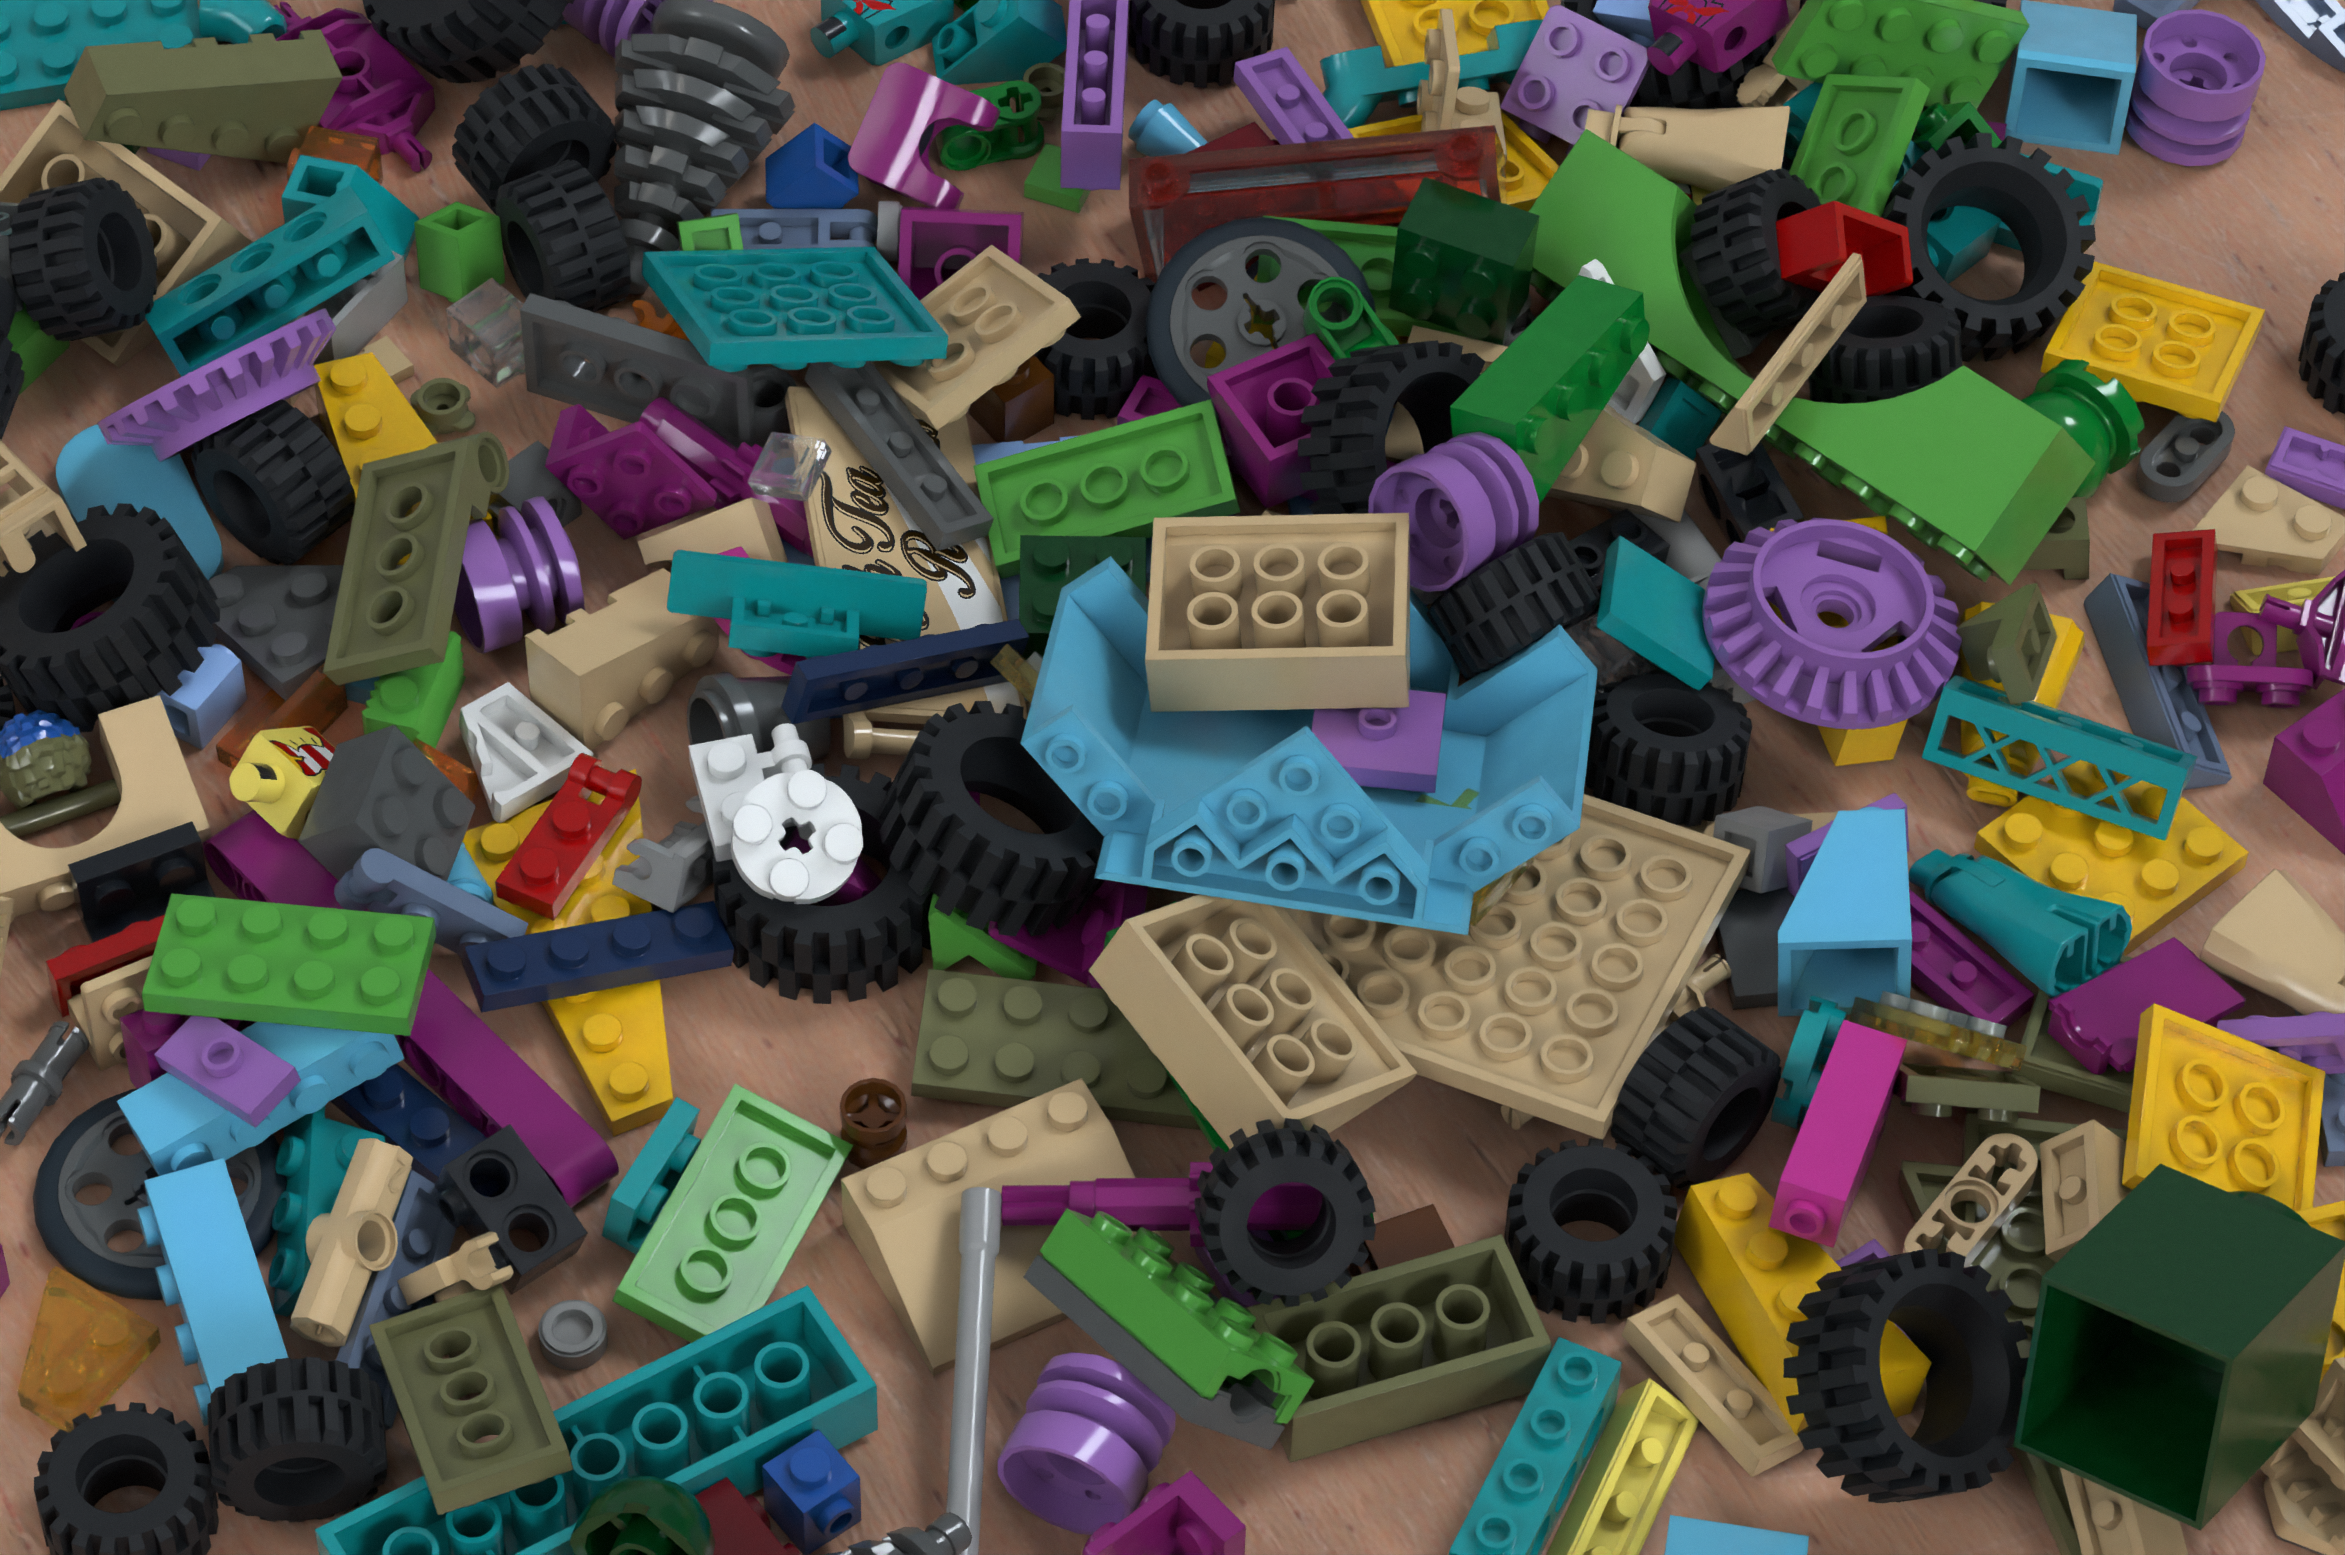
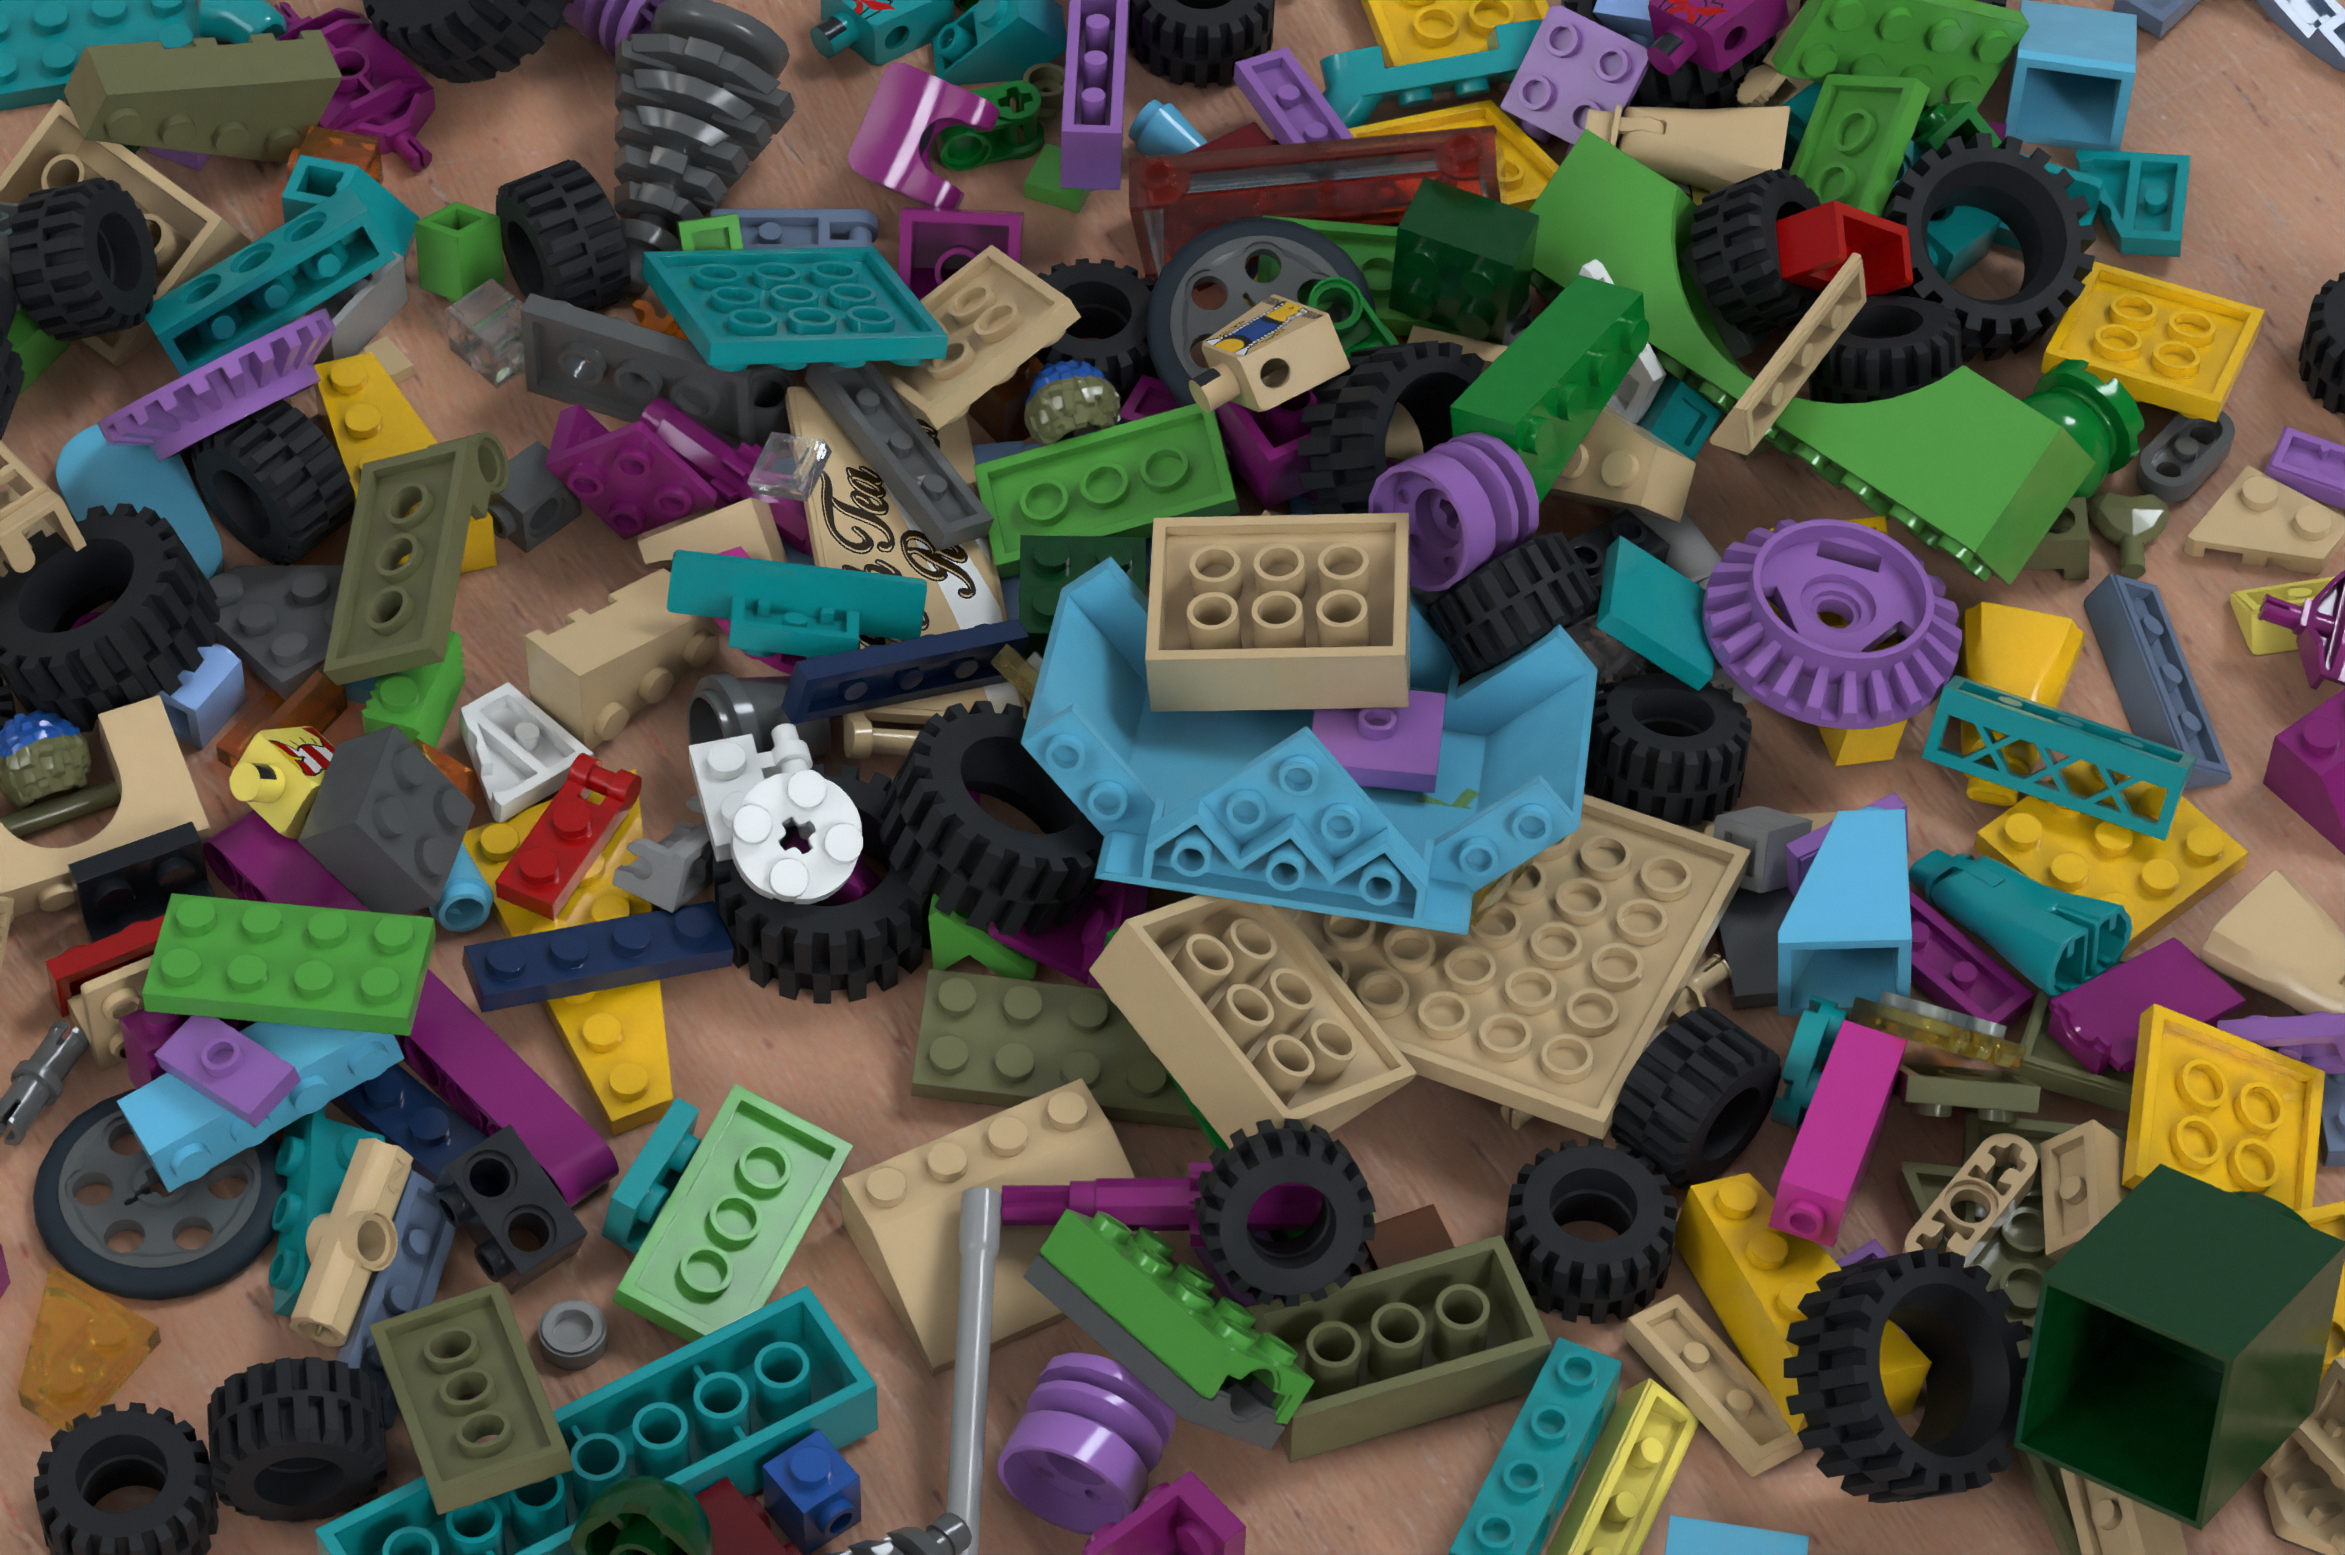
medium azure brick [137,1158,288,1426] -> none
sand blue plate [334,848,528,958] -> none
tan plate [397,1232,514,1305] -> none
olive plate [410,378,476,437] -> none
black tyre [452,64,617,215] -> none
medium lavender wheel [454,496,585,654] -> none
blue brick [765,122,859,209] -> none
reddish brown wheel [840,1078,907,1169] -> none
light grey tile [877,201,903,261] -> none
tan bracket [1417,8,1507,175] -> none
black brick [1696,441,1804,545] -> none
olive slope [1956,583,2057,705] -> none
medium lavender wheel [2125,9,2266,166] -> none
red plate [2147,529,2218,666] -> none
magenta bracket [2186,612,2313,709] -> none
none -> olive piece [1024,360,1121,447]
none -> tan torso [1189,294,1351,413]
none -> teal wing [2075,149,2190,257]
none -> olive rock [2089,492,2170,579]

